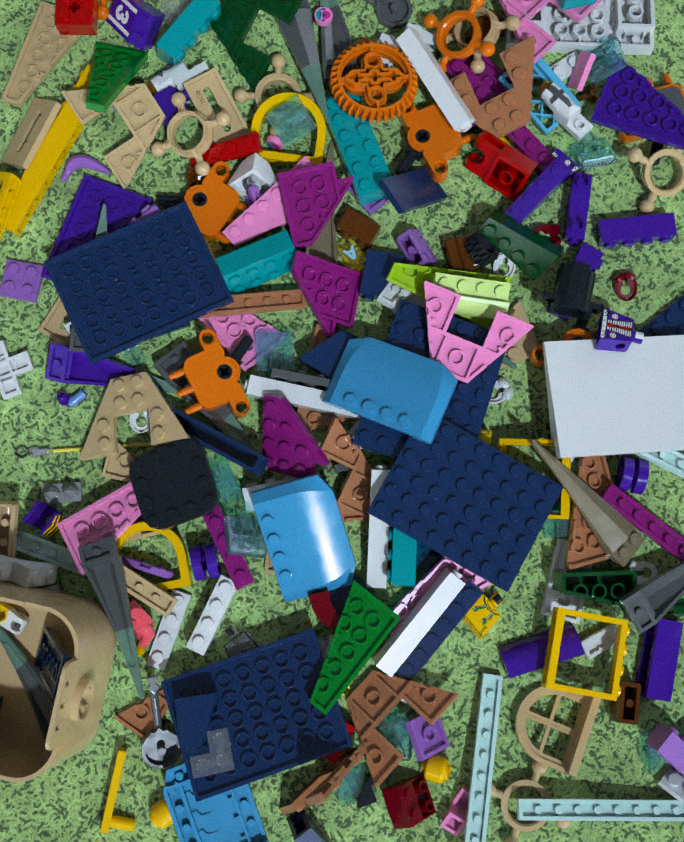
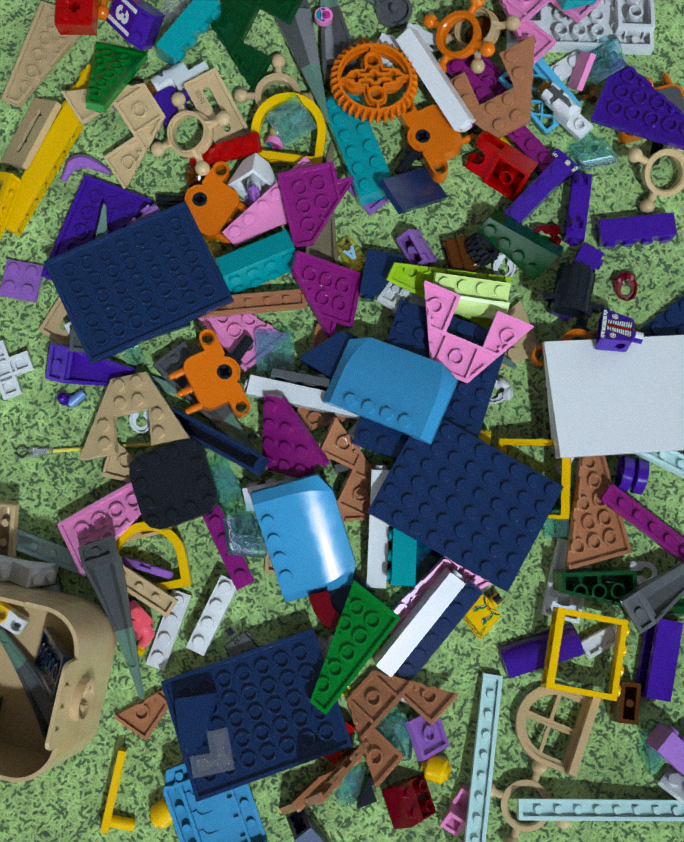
dark purple piece [23,500,68,539] -> none
light grey tile [42,482,83,504] -> none
piece [140,675,182,769] -> none
dark purple wheel [190,542,221,581] -> none
reddish brown brick [337,207,381,249] -> none
dark tan plate [530,439,645,568] -> none

